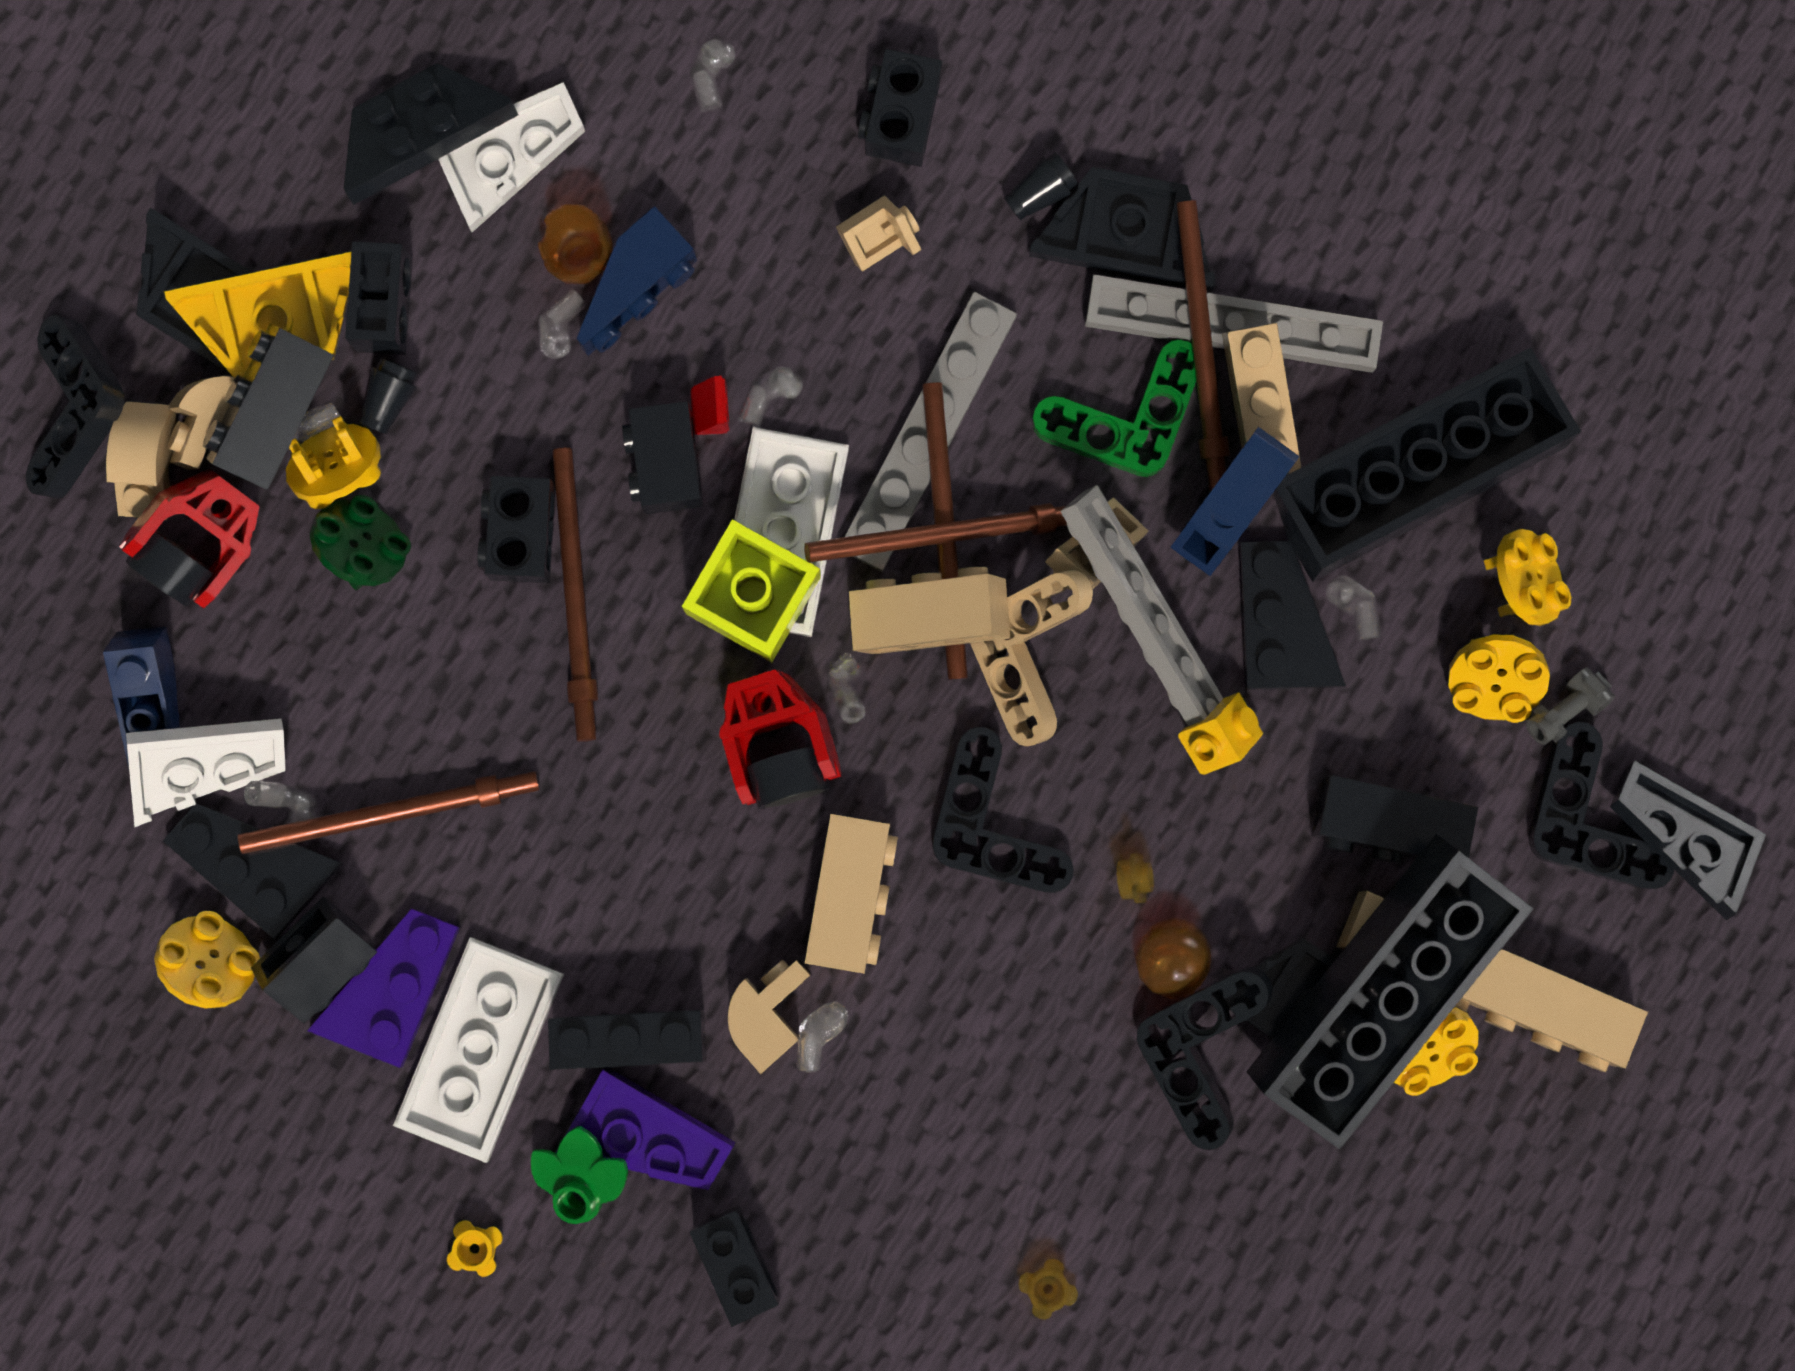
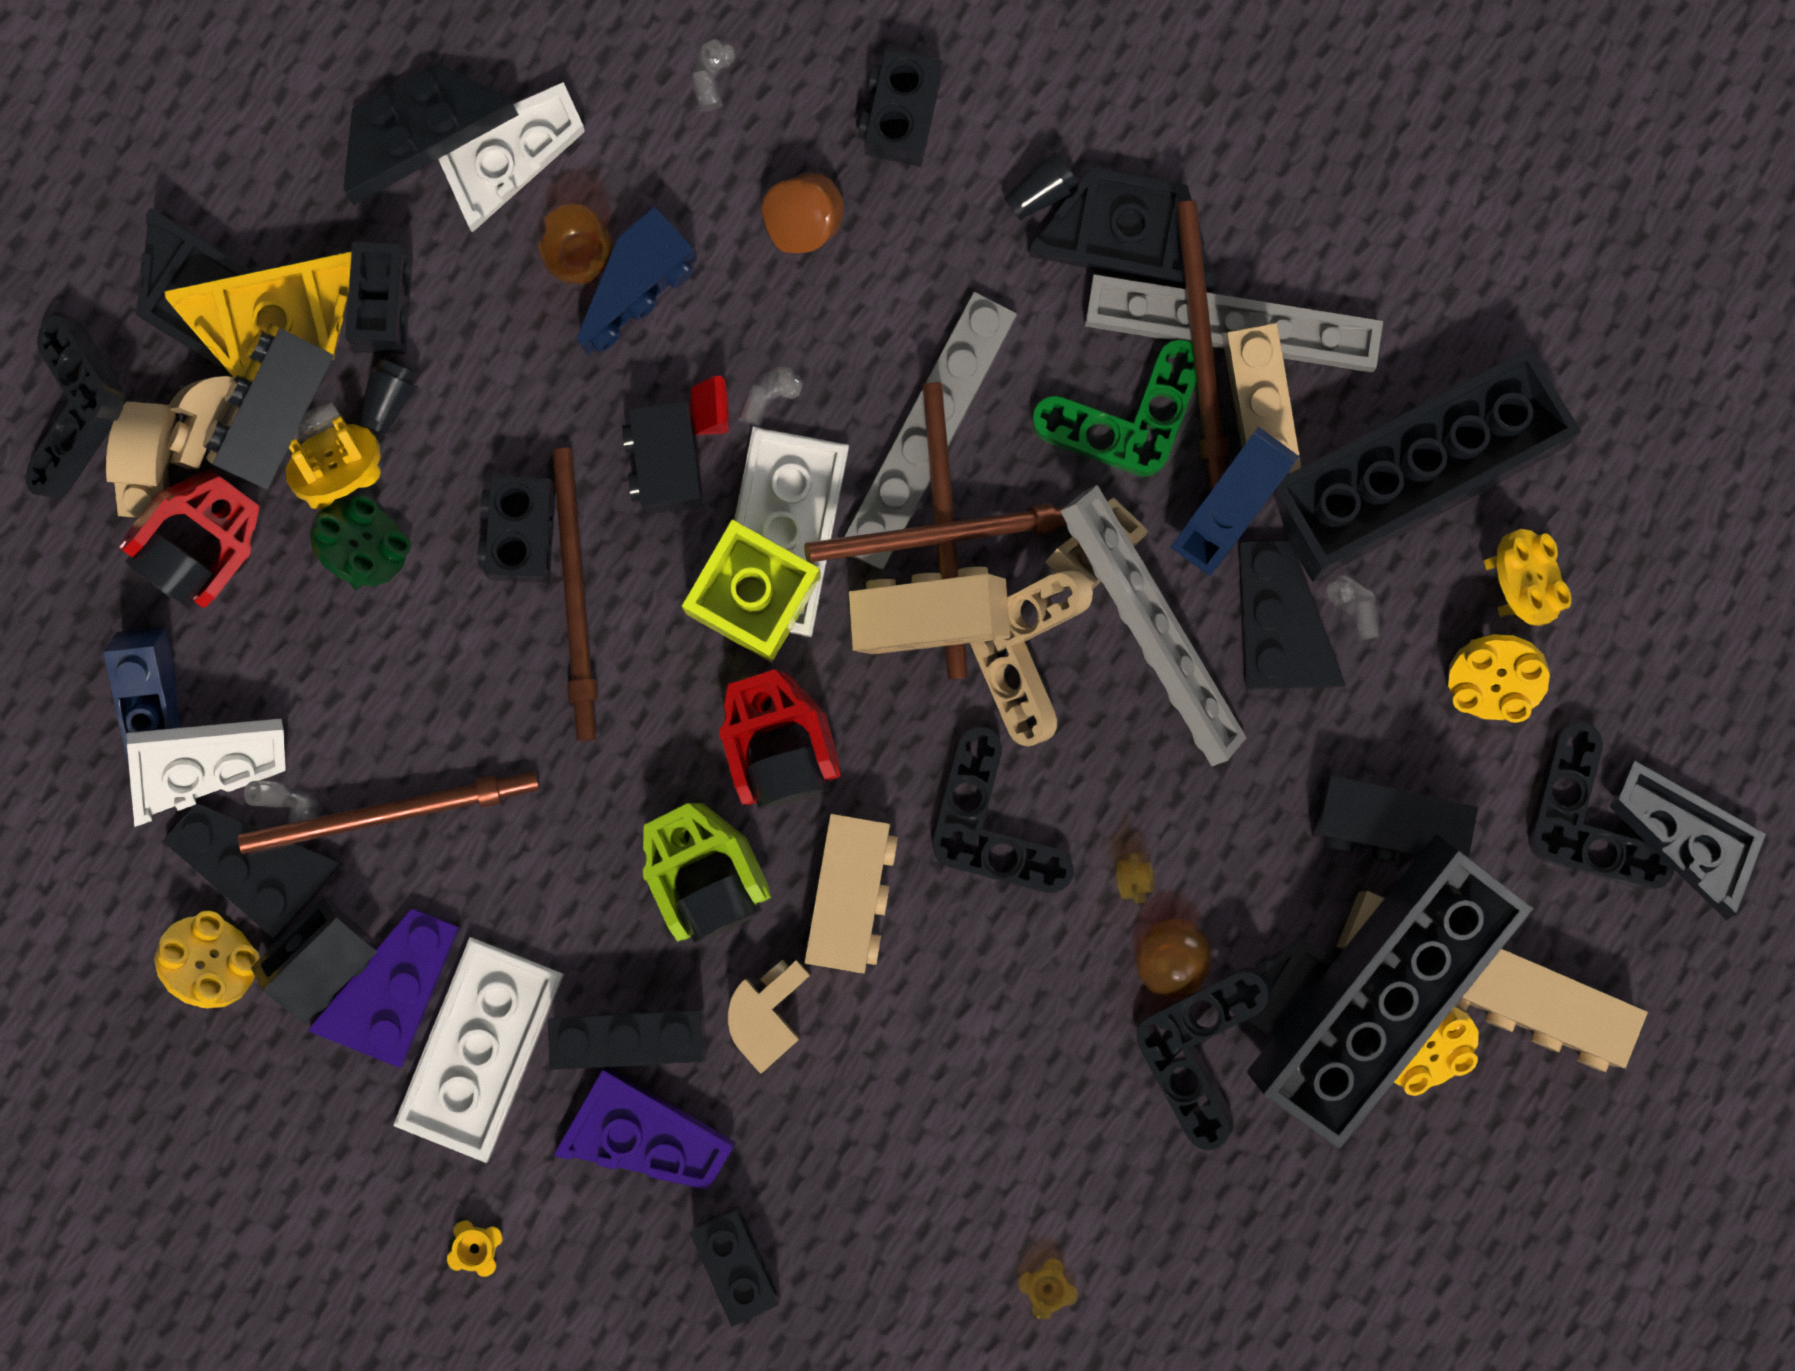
green plate [531,1126,628,1224] -> none
clear arm [538,287,587,359] -> none
clear arm [796,1002,848,1072] -> none
clear arm [826,653,865,724] -> none
tan bracket [836,195,921,272] -> none
yellow bracket [1178,692,1263,775] -> none
dark grey bar [1526,667,1616,745] -> none
none -> lime piece [643,803,772,943]
none -> dark orange hair [761,173,844,253]

